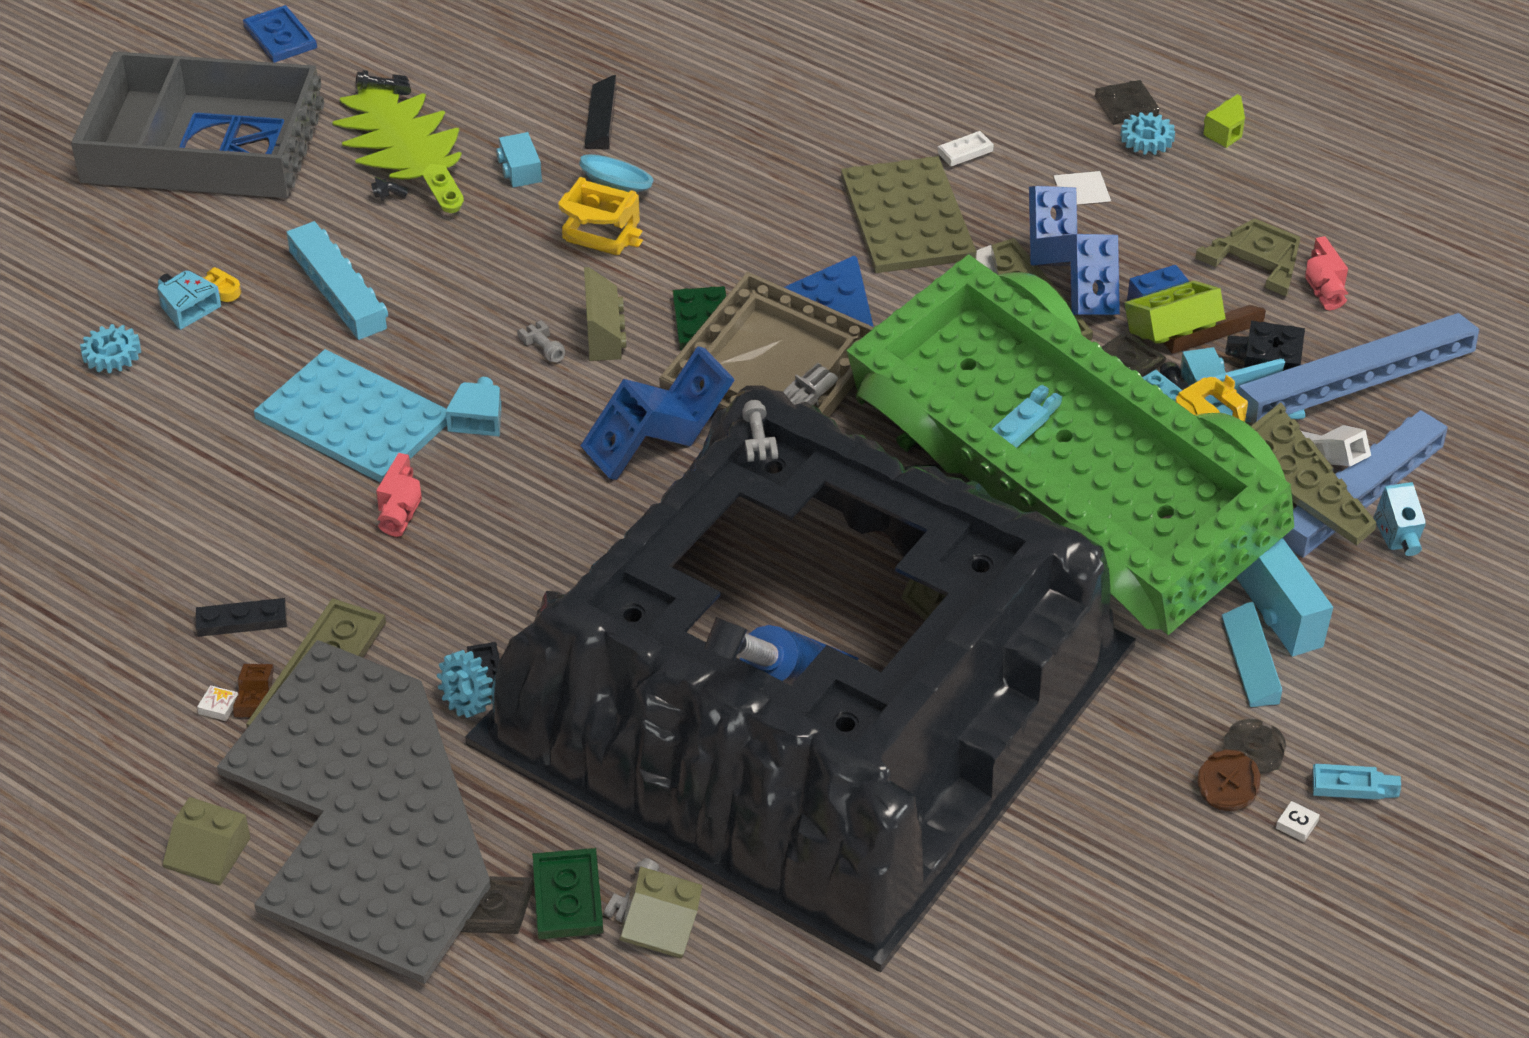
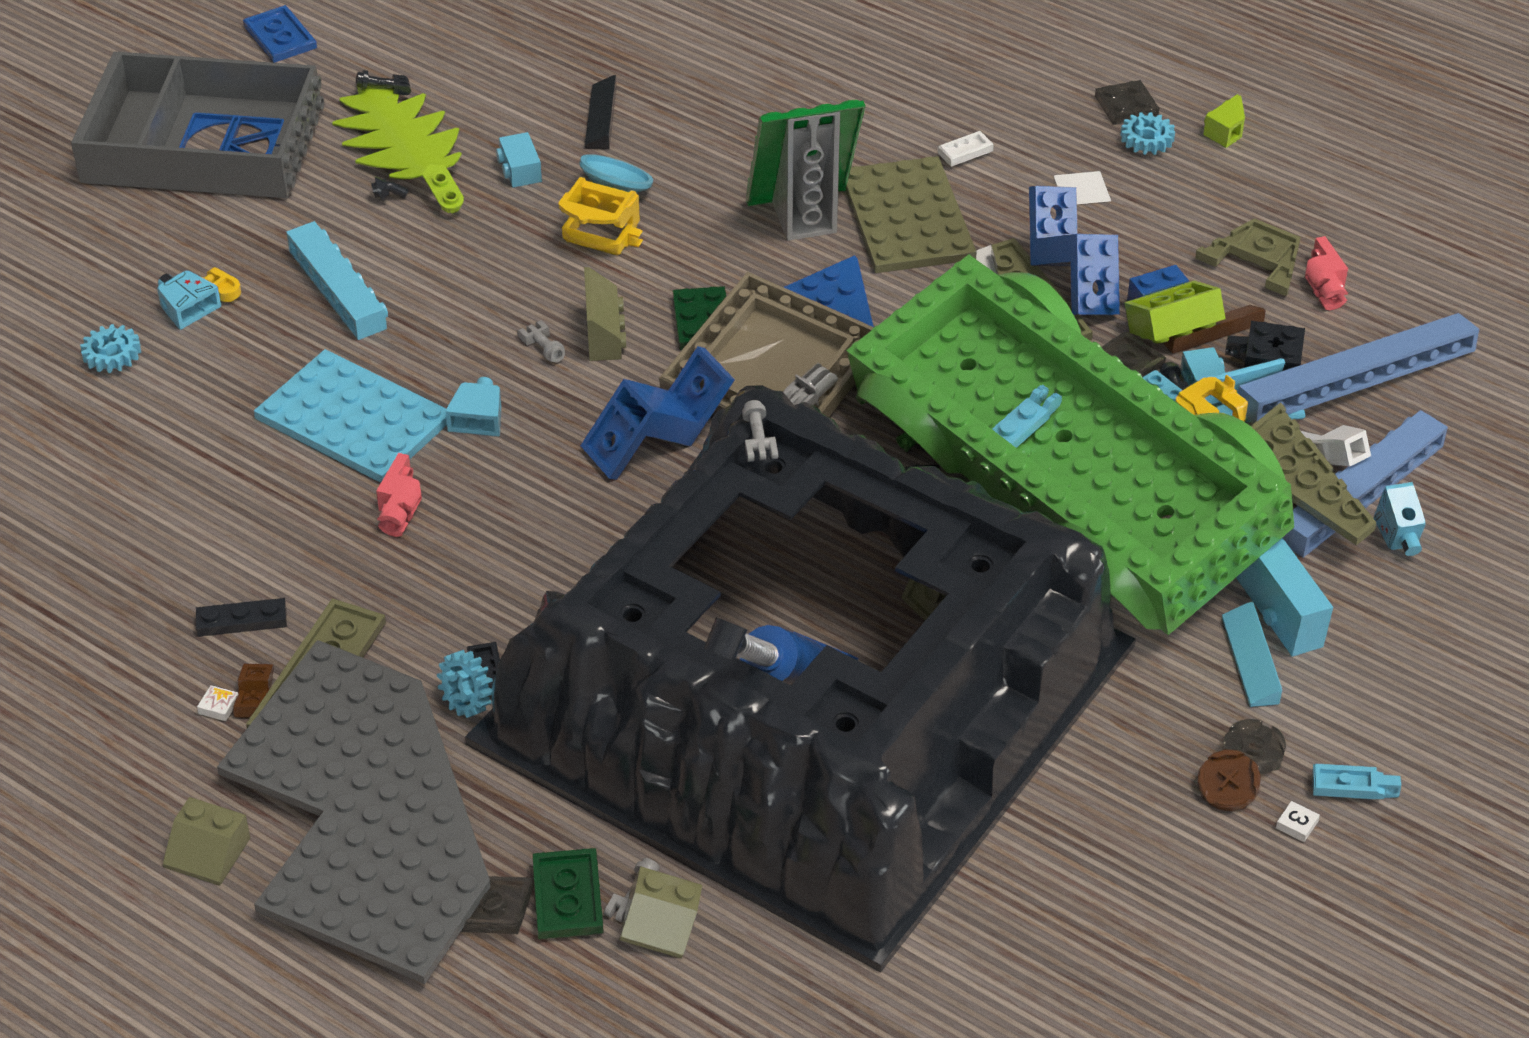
none -> piece [746,100,866,241]

